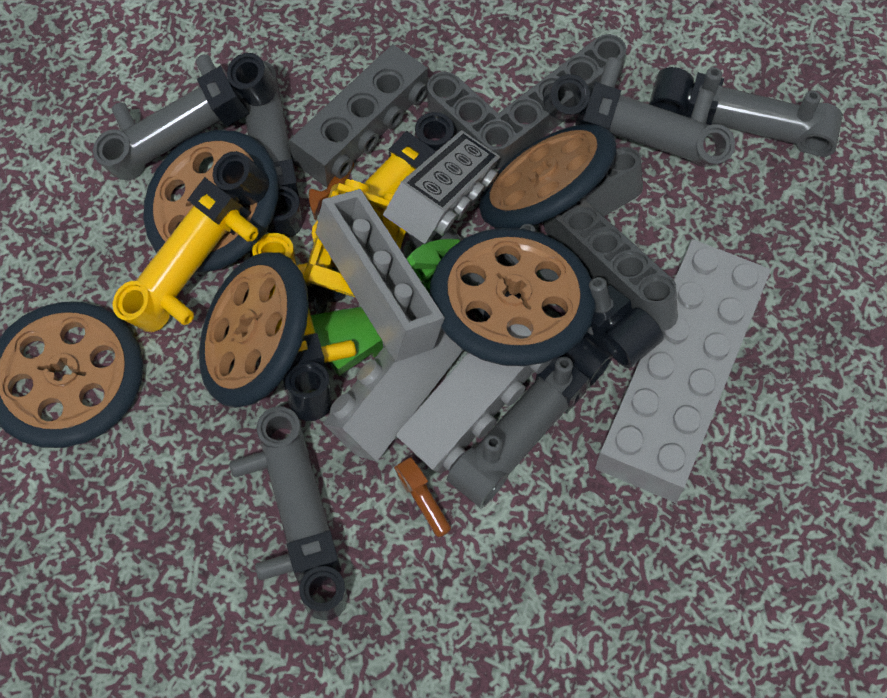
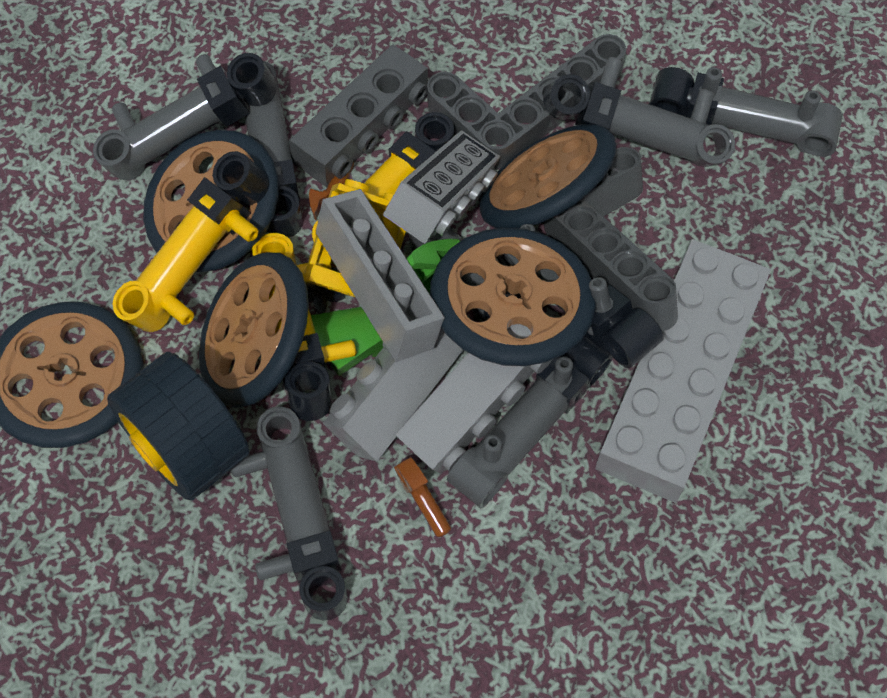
none -> black wheel [107,352,249,501]

